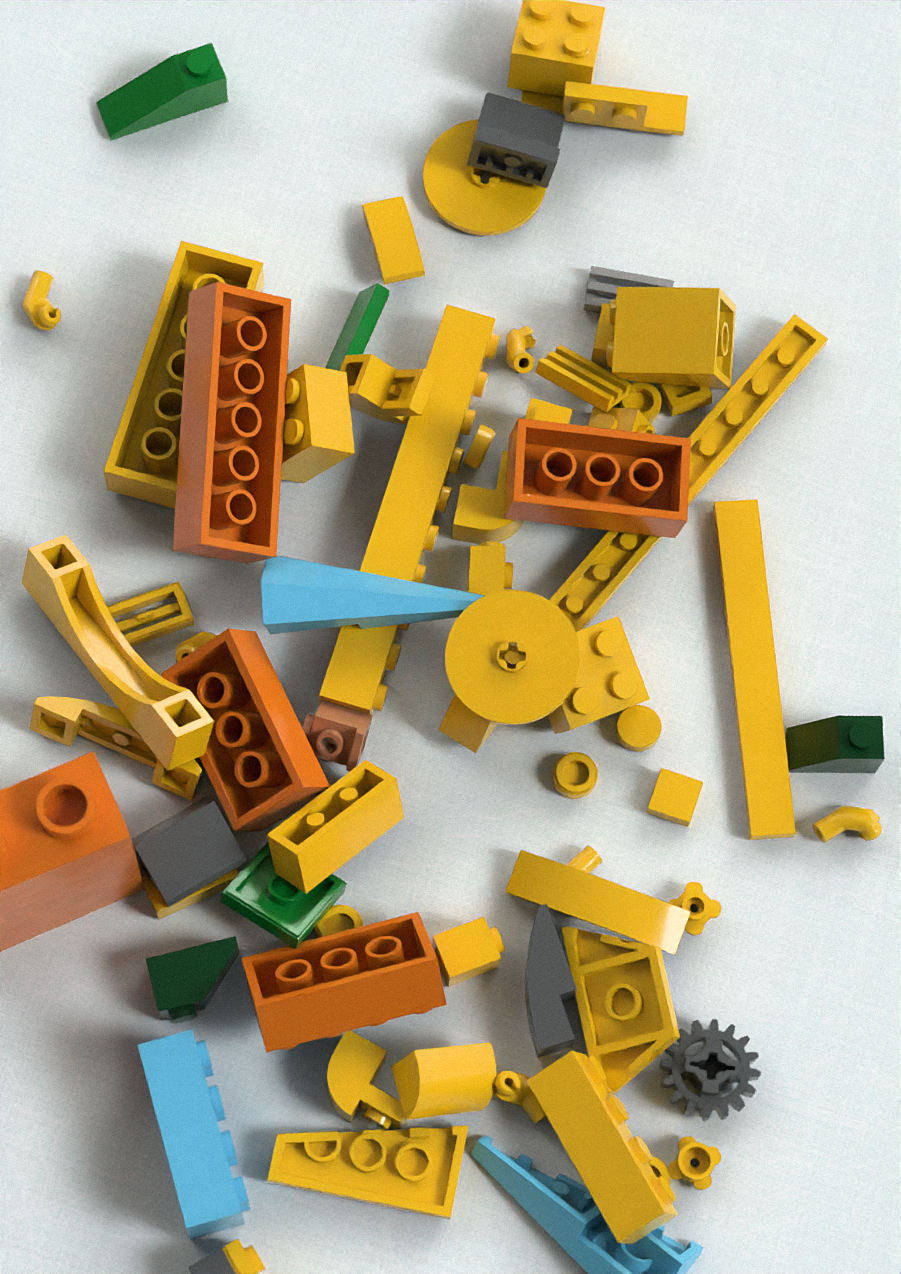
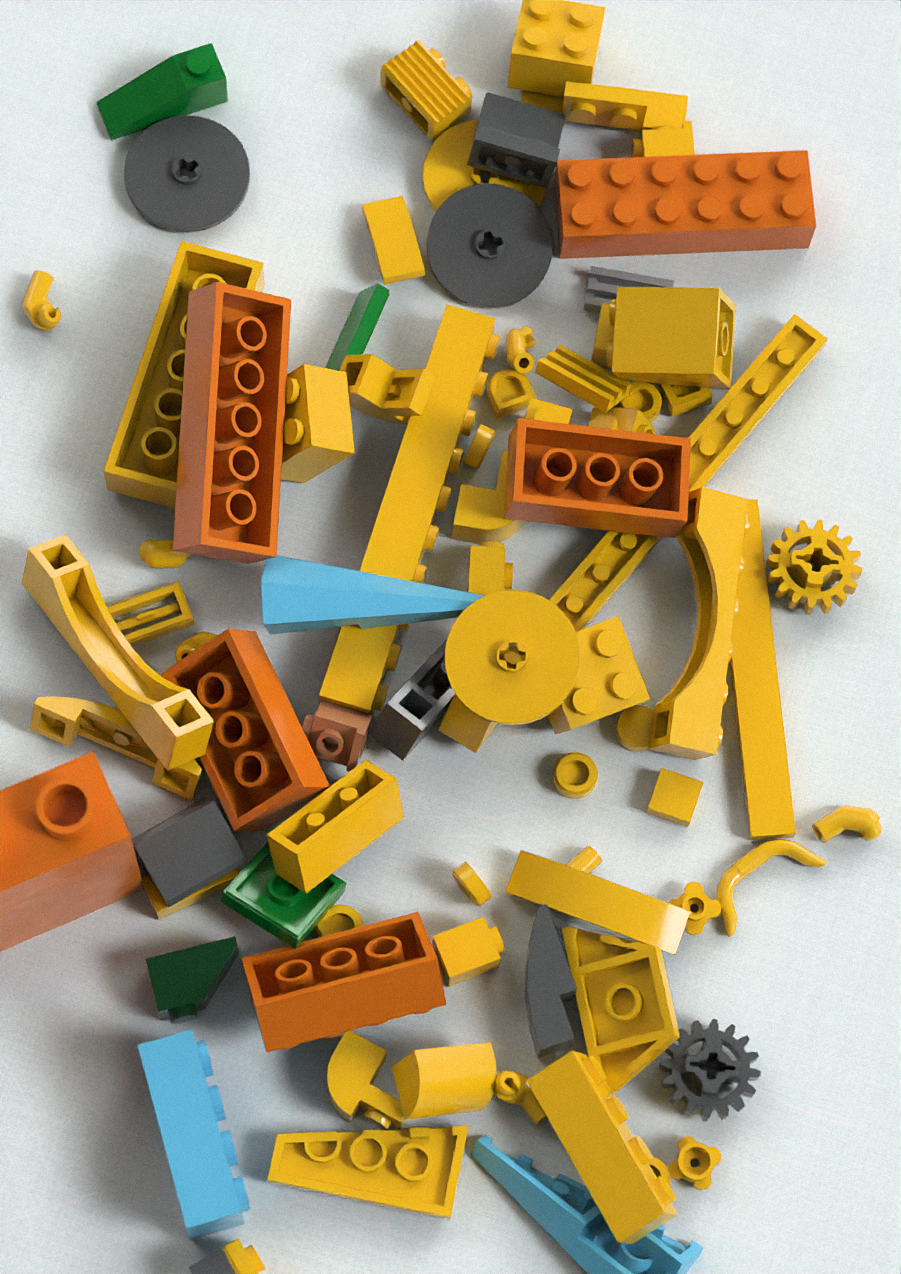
dark green slope [786,716,885,773] -> none
none -> dark grey piece [124,115,250,232]
none -> yellow arm [138,540,191,569]
none -> dark grey slope [368,638,455,761]
none -> yellow brick [380,40,472,142]
none -> dark grey piece [426,184,553,309]
none -> yellow tile [452,861,492,907]
none -> yellow tile [487,368,537,419]
none -> orange brick [554,150,816,259]
none -> yellow brick [631,121,695,157]
none -> yellow arch [649,487,749,760]
none -> yellow animal [716,839,827,937]
none -> yellow gear [766,520,862,615]

